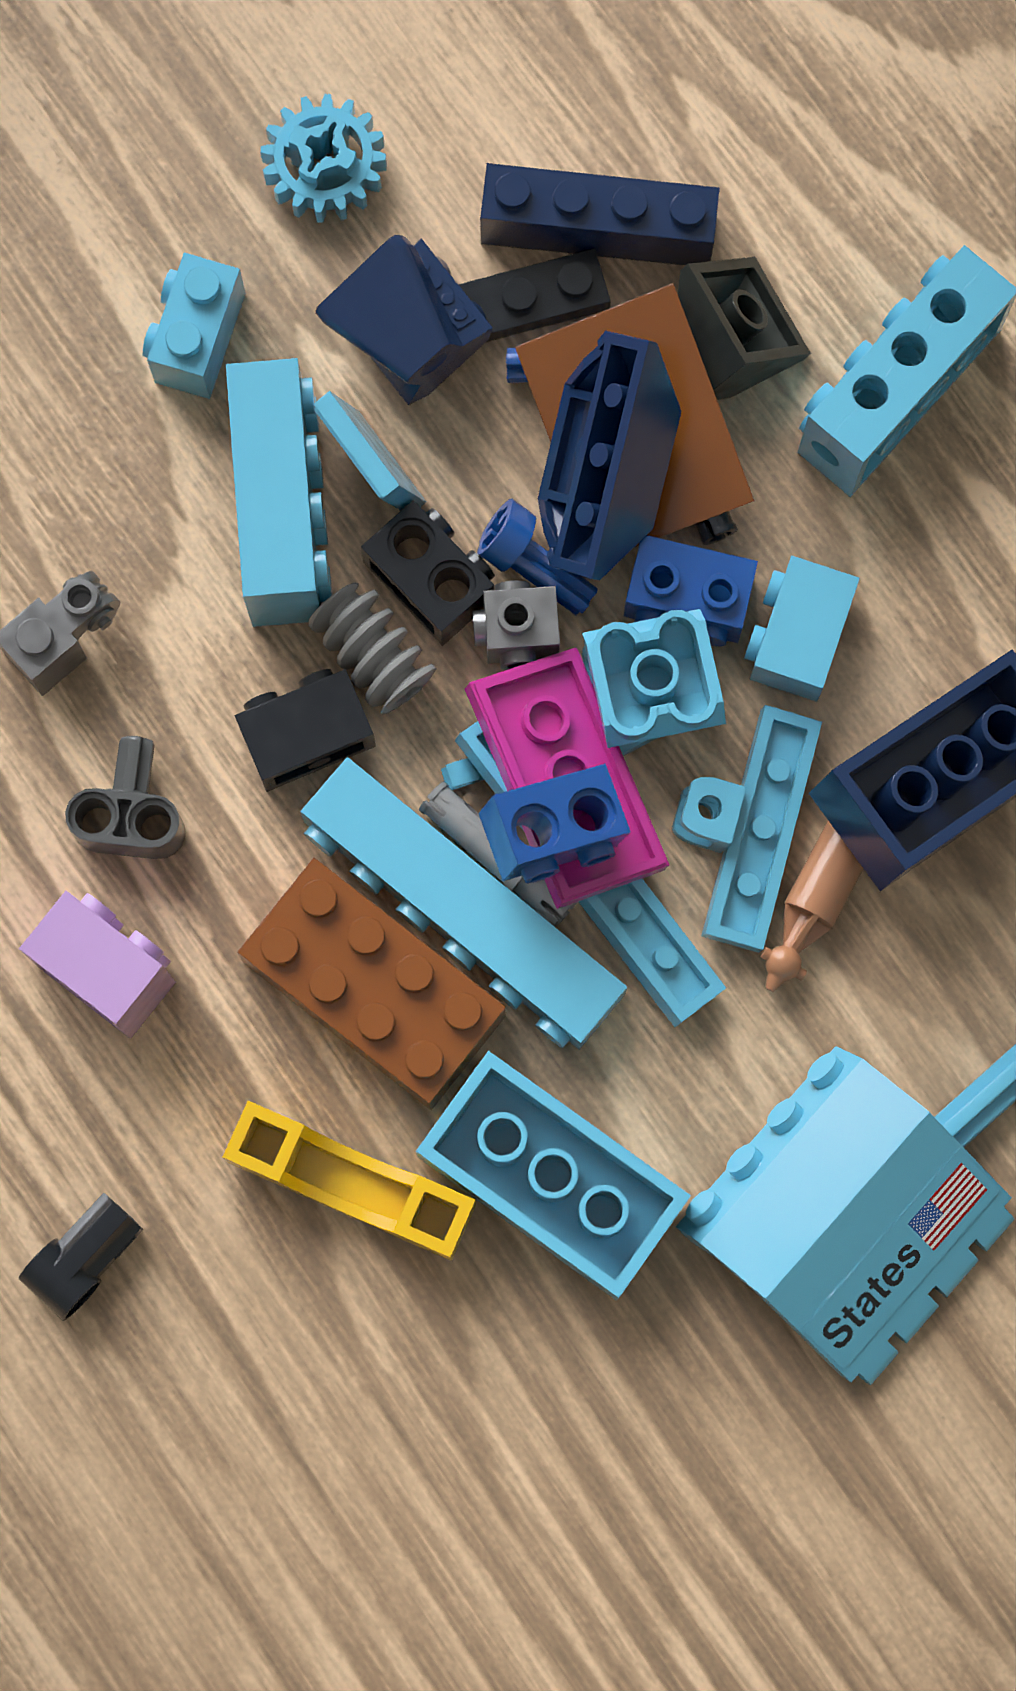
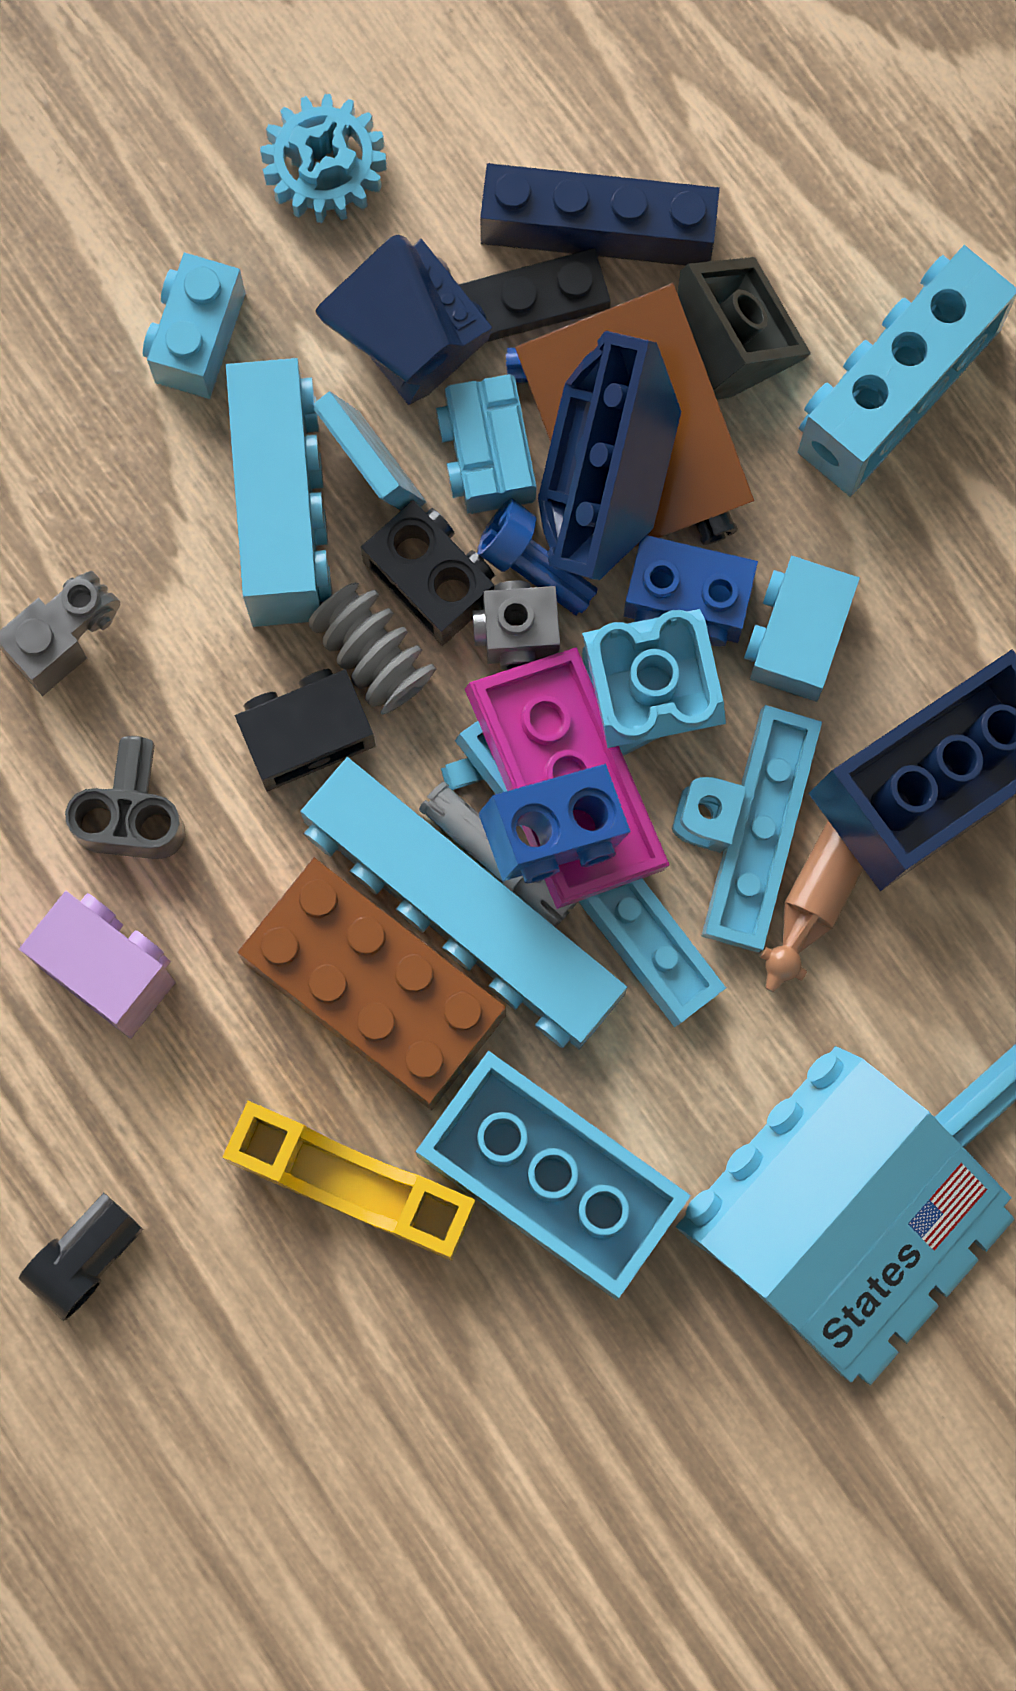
none -> medium azure brick [436,374,537,514]

